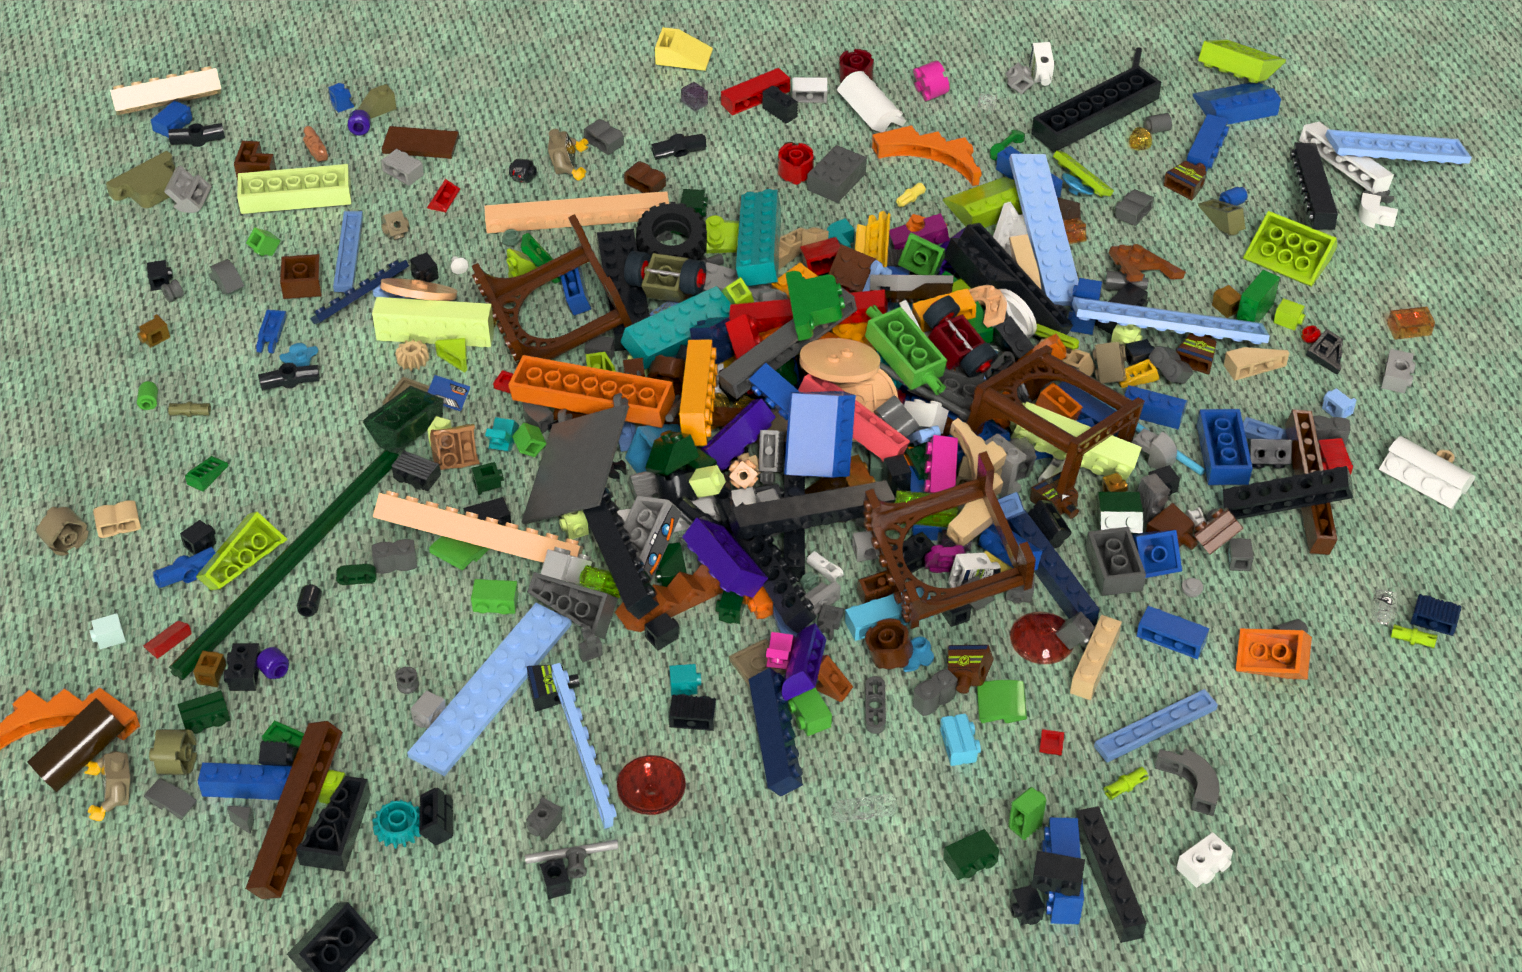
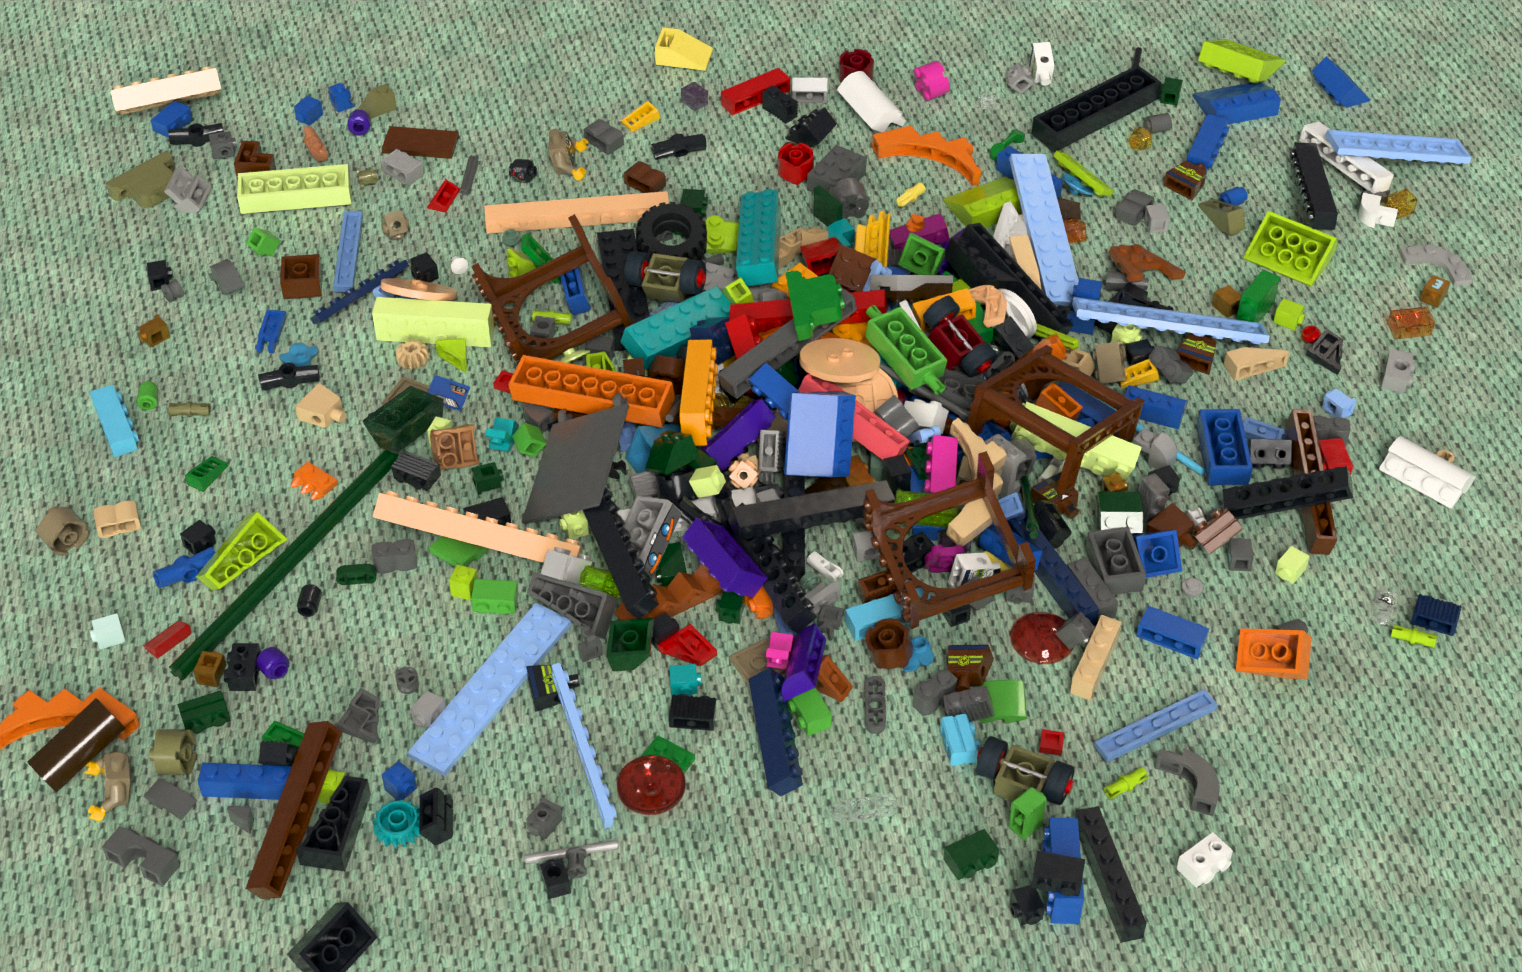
none -> medium azure brick [90,385,139,457]
none -> dark grey arch [102,826,180,887]
none -> dark grey brick [209,131,237,159]
none -> orange plate [291,462,338,500]
none -> blue brick [294,95,323,126]
none -> tan torso [295,383,347,428]
none -> dark grey slope [336,688,380,743]
none -> olive brick [356,167,378,189]
none -> blue brick [382,761,417,801]
none -> lime brick [449,564,478,601]
none -> dark grey axle [460,155,479,195]
none -> dark grey brick [530,316,556,346]
none -> lime pin [532,310,572,325]
none -> yellowish green dish [559,348,591,363]
none -> dark green slope [606,618,654,671]
none -> yellow slope [621,101,661,132]
none -> green wing [634,735,696,775]
none -> red wing [657,624,718,667]
none -> black slope [785,107,837,147]
none -> dark green tile [813,186,843,227]
none -> flat silver brick [829,178,869,219]
none -> flat silver brick [943,685,995,722]
none -> brick [976,736,1075,805]
none -> dark green bar [1020,476,1039,539]
none -> dark grey arch [1067,557,1118,623]
none -> black pin [1117,290,1174,311]
none -> light grey brick [1144,204,1170,233]
none -> dark green brick [1160,77,1183,106]
none -> yellowish green brick [1275,546,1310,584]
none -> blue slope [1311,56,1371,108]
none -> clear yellow brick [1386,189,1418,219]
none -> light grey plate [1399,244,1473,286]
none -> pearl gold brick [1420,275,1451,308]

